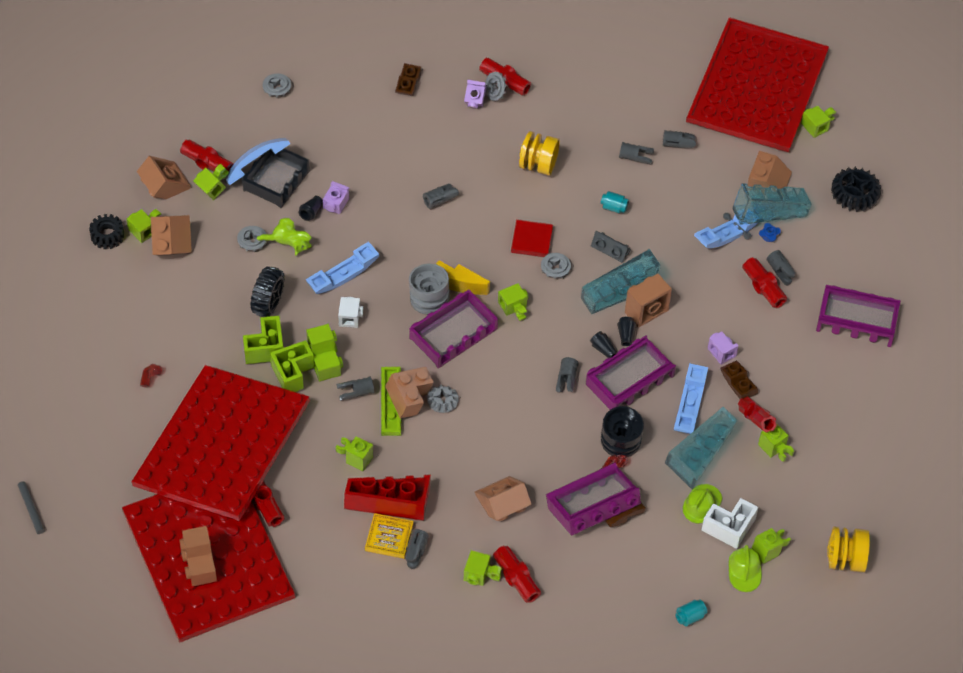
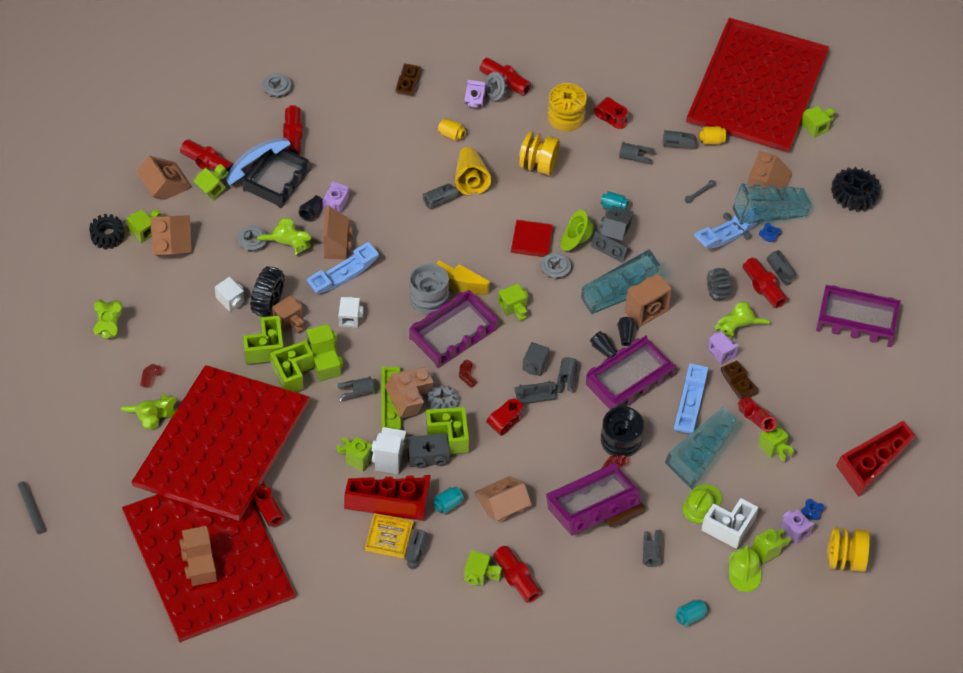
none -> lime animal [93,299,122,339]
none -> lime animal [121,393,177,430]
none -> white brick [215,277,245,311]
none -> nougat brick [272,296,304,333]
none -> red piece [283,105,302,155]
none -> nougat slope [323,206,352,259]
none -> white brick [372,427,406,474]
none -> dark grey brick [407,433,450,468]
none -> lime brick [426,407,469,454]
none -> teal brick [433,486,464,514]
none -> yellow brick [438,119,466,142]
none -> yellow cone [454,147,491,195]
none -> clear red arm [458,360,477,388]
none -> red piece [486,398,522,436]
none -> dark grey hinge [514,380,556,404]
none -> dark grey brick [522,342,549,376]
none -> yellow wheel [548,83,587,131]
none -> lime piece [560,210,594,251]
none -> red piece [594,97,628,129]
none -> dark grey brick [600,206,634,241]
none -> dark grey hinge [643,529,662,567]
none -> dark grey hinge [685,180,715,204]
none -> yellow brick [699,126,726,145]
none -> dark grey gear [707,268,732,300]
none -> lime animal [714,301,770,339]
none -> lavender brick [781,509,814,544]
none -> blue plate [801,499,824,520]
none -> red wedge [836,420,915,497]

